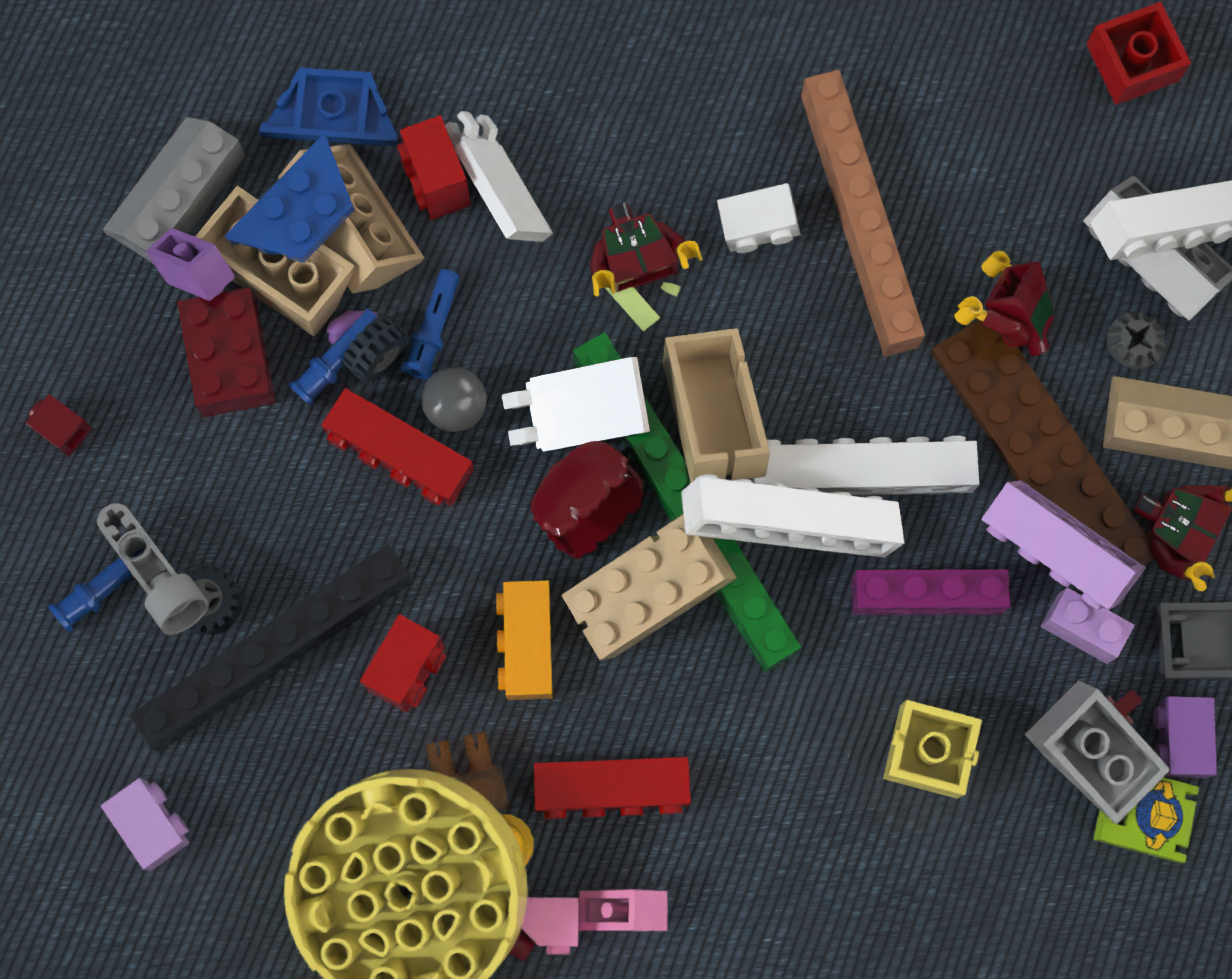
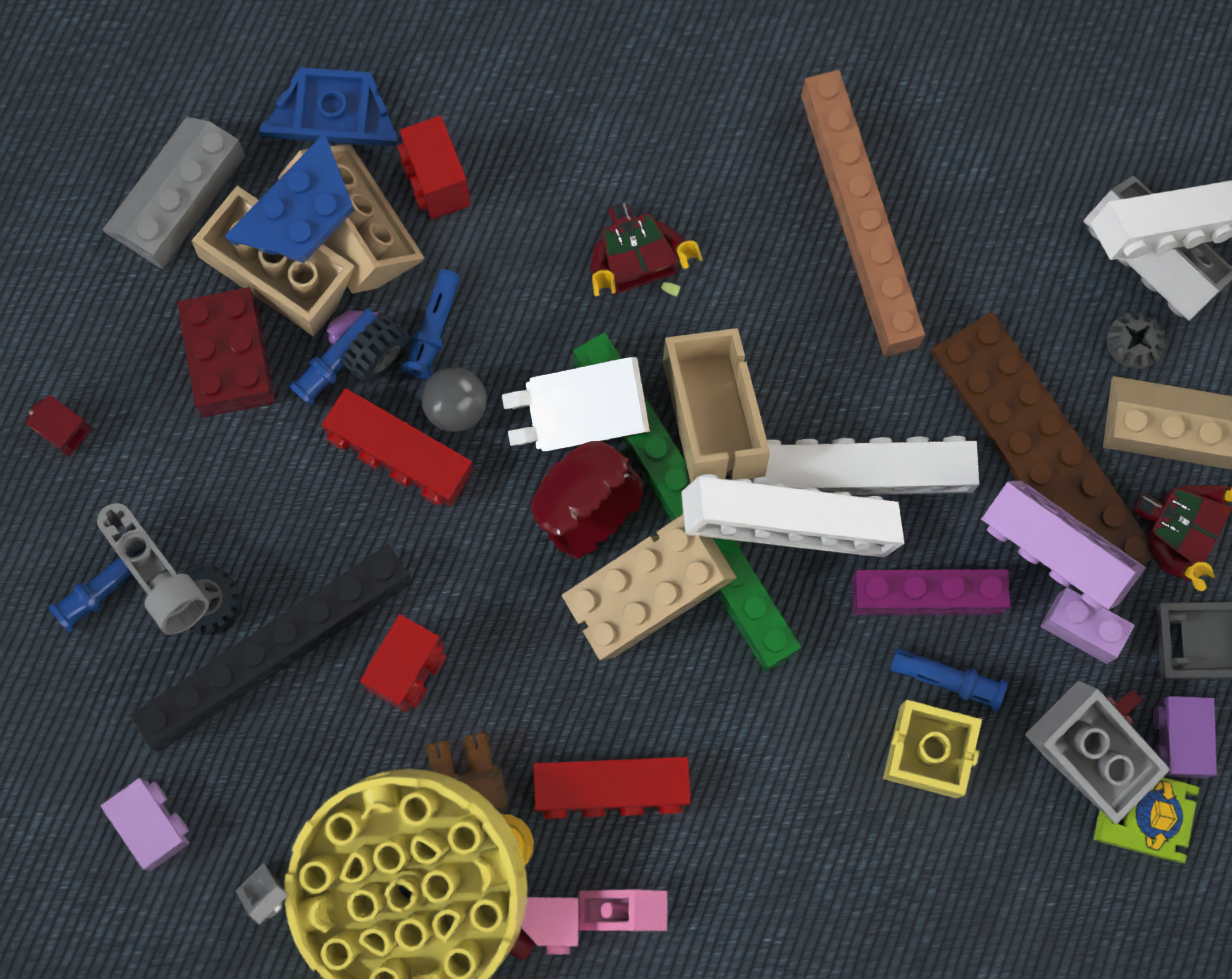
medium lavender brick [146,228,235,301] -> none
white tile [445,111,553,242] -> none
light orange brick [496,580,553,700] -> none
yellowish green window [605,287,660,332] -> none
white brick [717,183,800,253] -> none
dark red torso [954,251,1055,356] -> none
red brick [1086,1,1191,105] -> none
none -> light grey piece [236,863,288,925]
none -> blue pin [890,647,1008,713]

